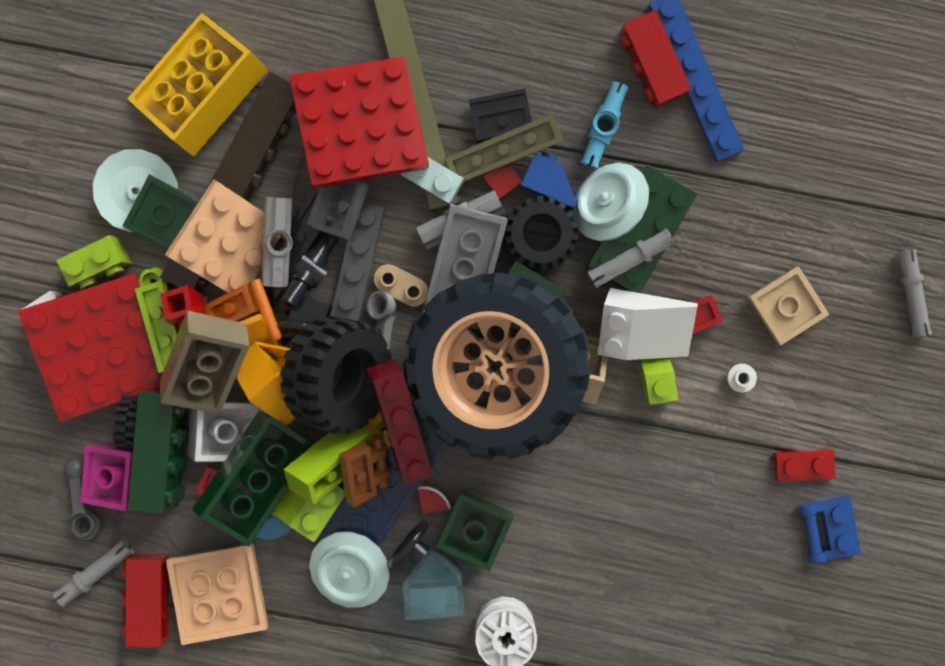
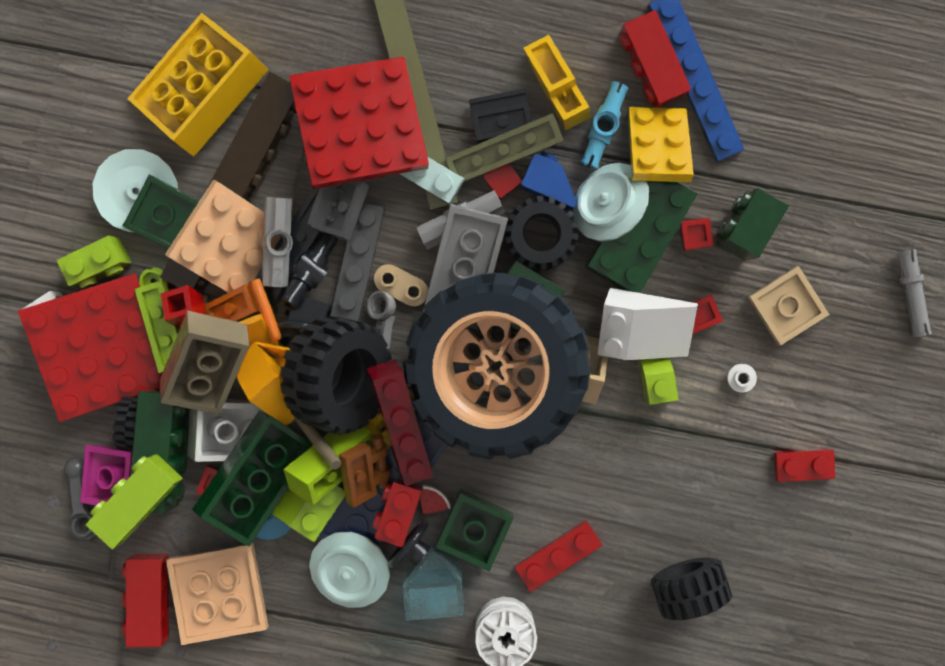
light grey pin [53,539,135,607] -> none
light grey pin [587,228,675,288] -> none
blue plate [799,495,861,563] -> none
none -> lime brick [86,454,183,550]
none -> dark tan bar [294,418,342,470]
none -> red brick [372,477,424,547]
none -> red plate [515,520,603,592]
none -> yellow slope [523,35,591,131]
none -> yellow plate [628,107,694,182]
none -> black tyre [651,557,733,620]
none -> red plate [679,217,714,251]
none -> dark green brick [716,188,789,261]

